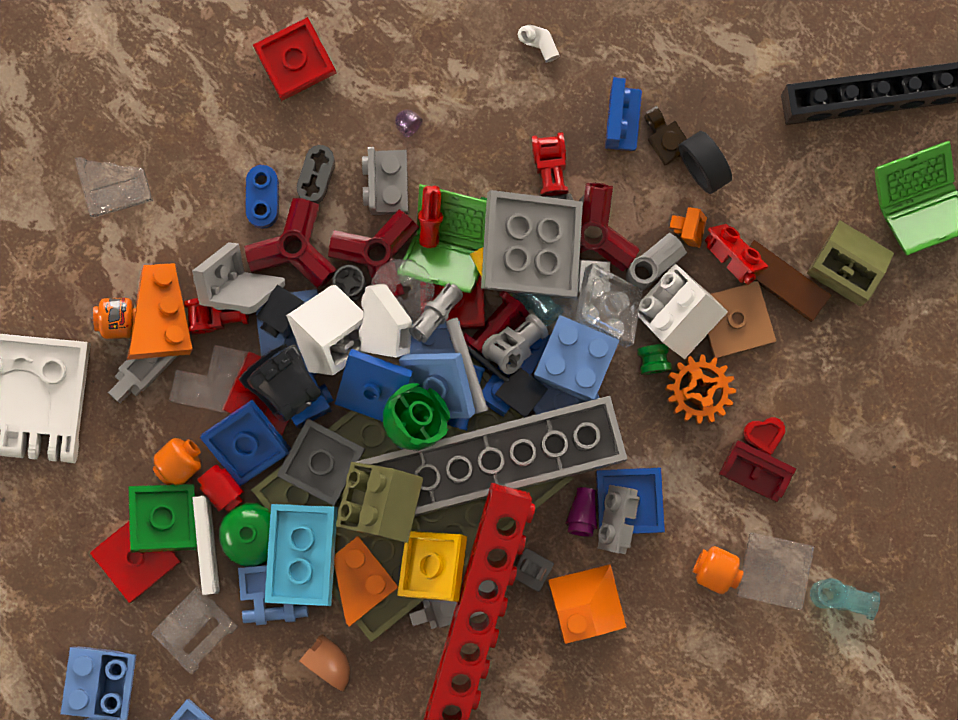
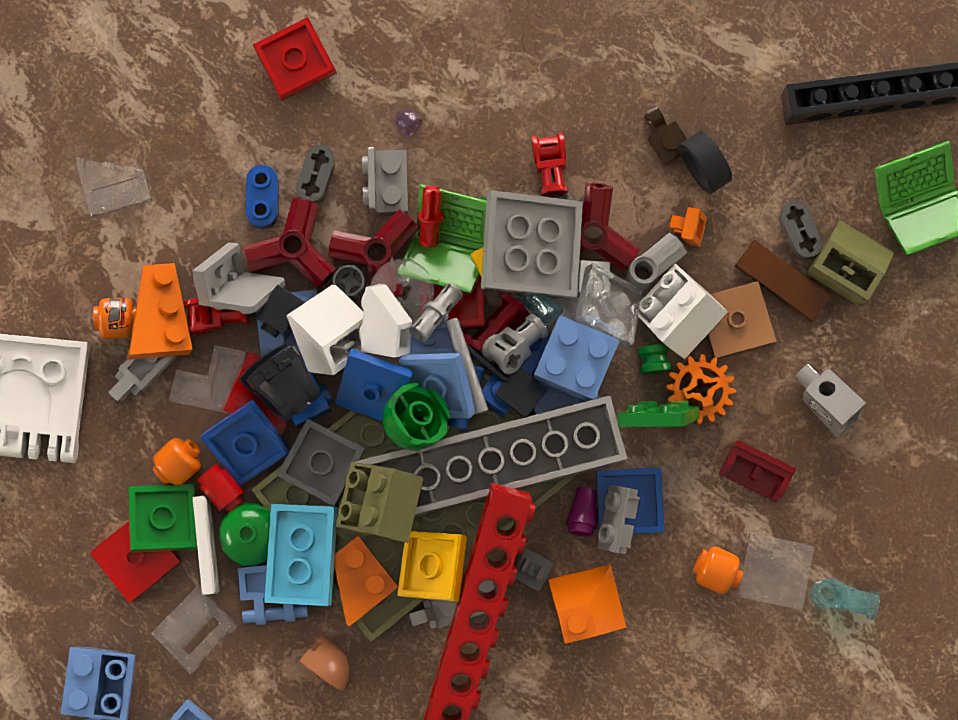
white arm [518,25,560,62] -> none
blue bracket [605,77,642,151] -> none
red hinge [705,224,769,285] -> none
red tile [743,417,786,456] -> none
none -> green plate [618,401,699,427]
none -> dark grey beam [779,201,823,260]
none -> light grey torso [795,364,866,438]

